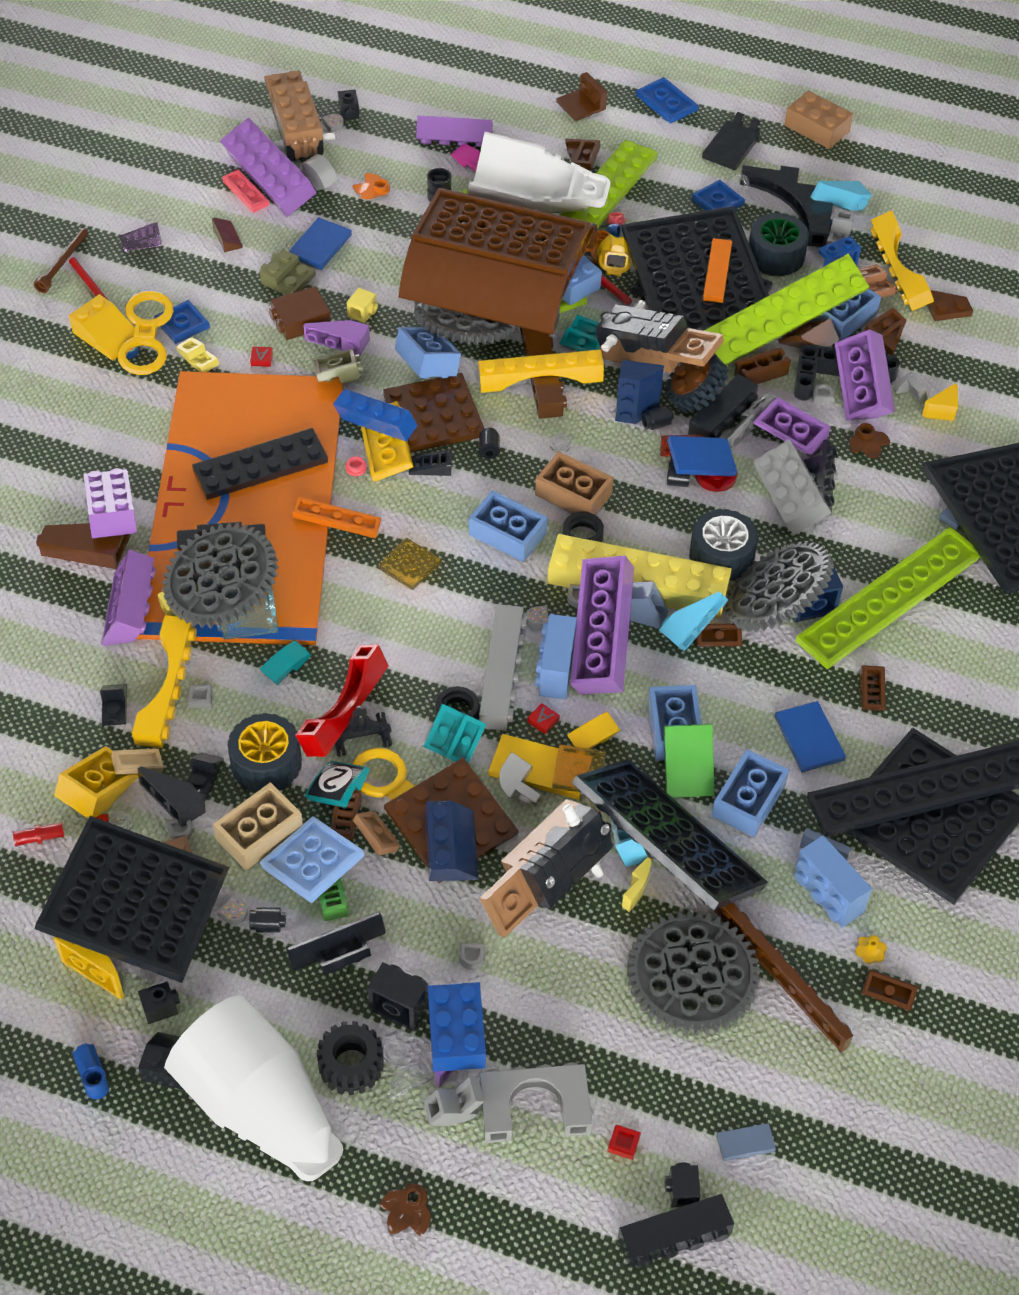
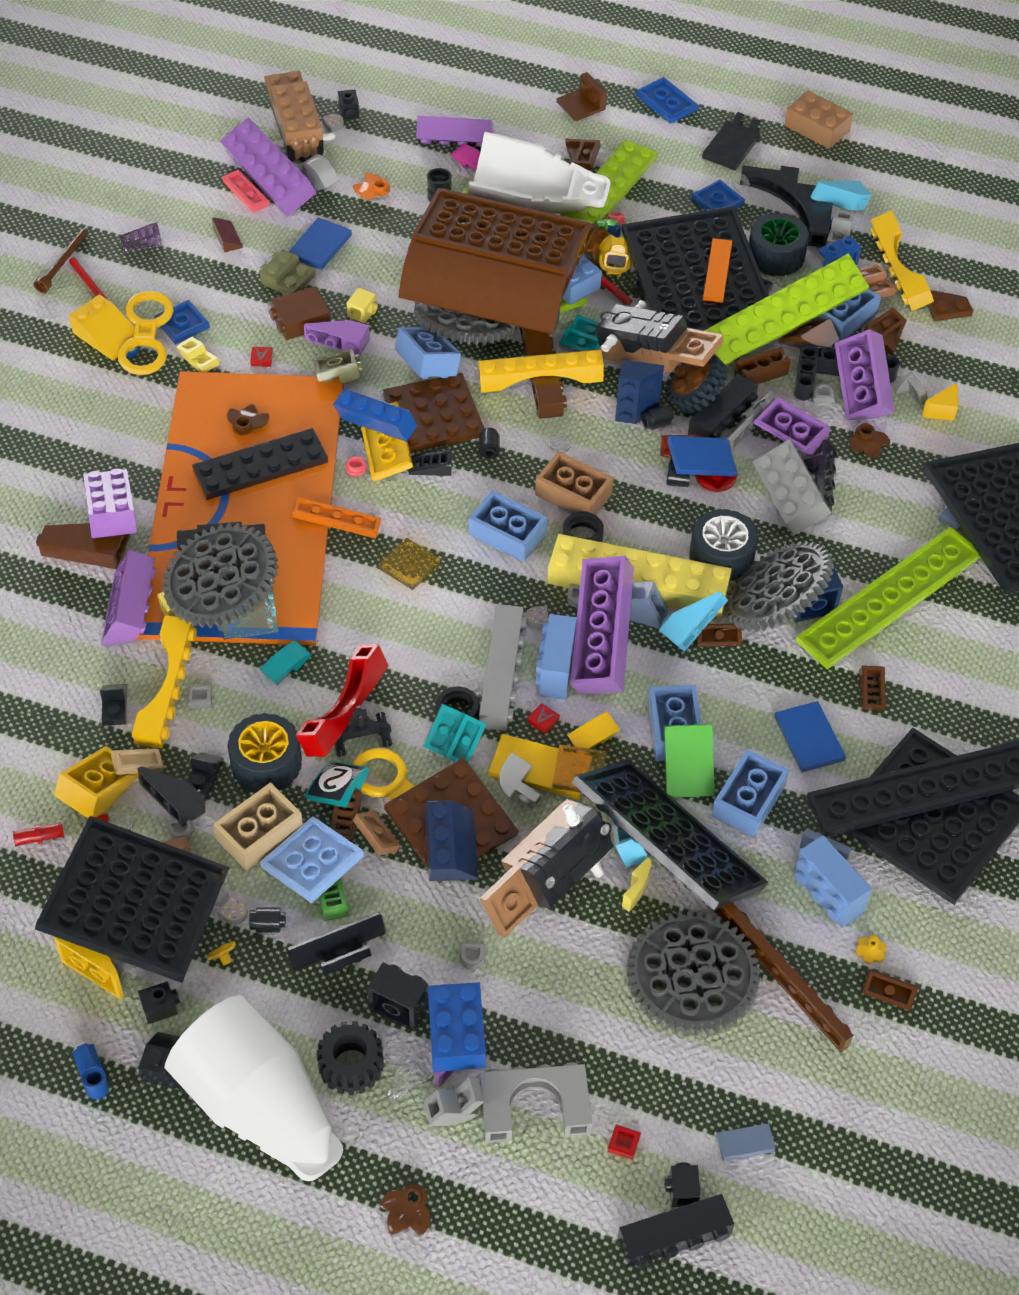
none -> yellow plant [206,941,236,966]
none -> reddish brown plate [227,404,269,435]
none -> bright green plant [594,219,618,231]

